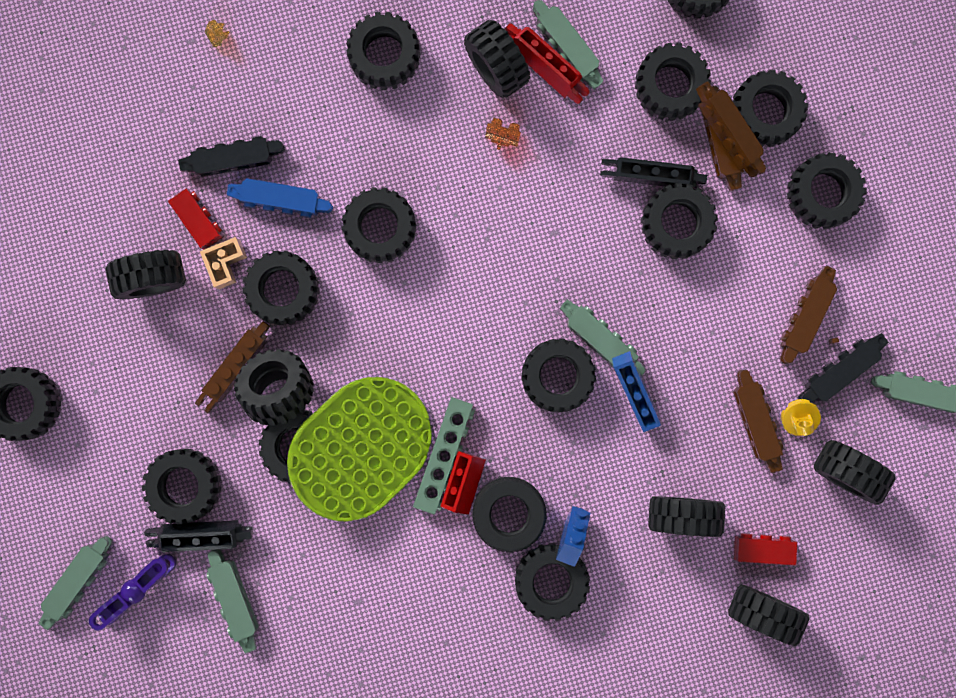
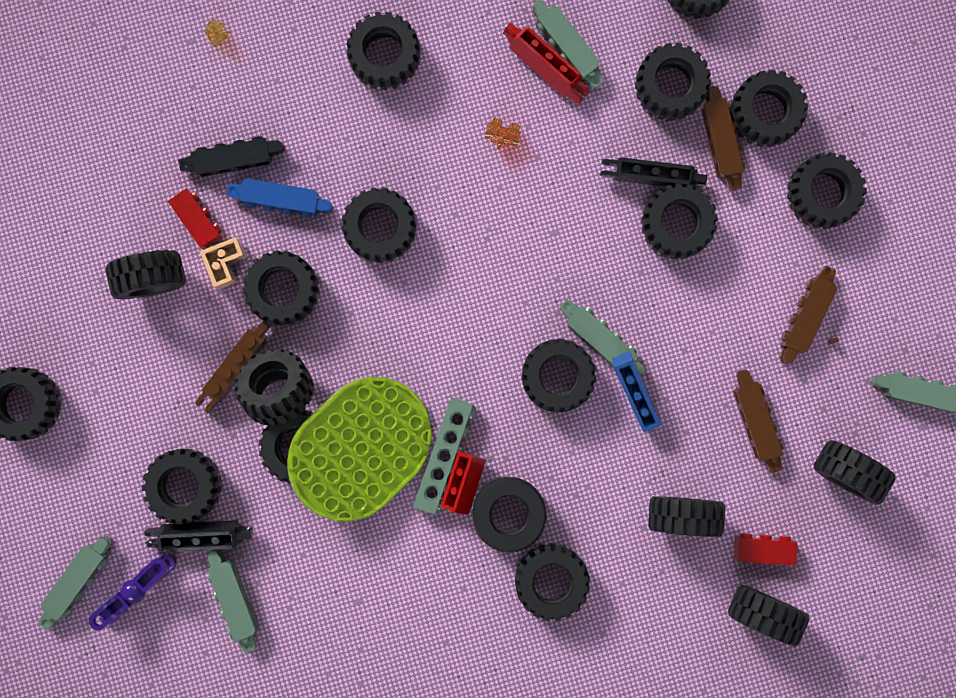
black tyre [464,20,530,98] -> none
blue brick [556,506,591,567] -> none
reddish brown hinge [696,81,766,178] -> none
yellow tile [781,399,821,436] -> none
black hinge [798,333,889,403] -> none

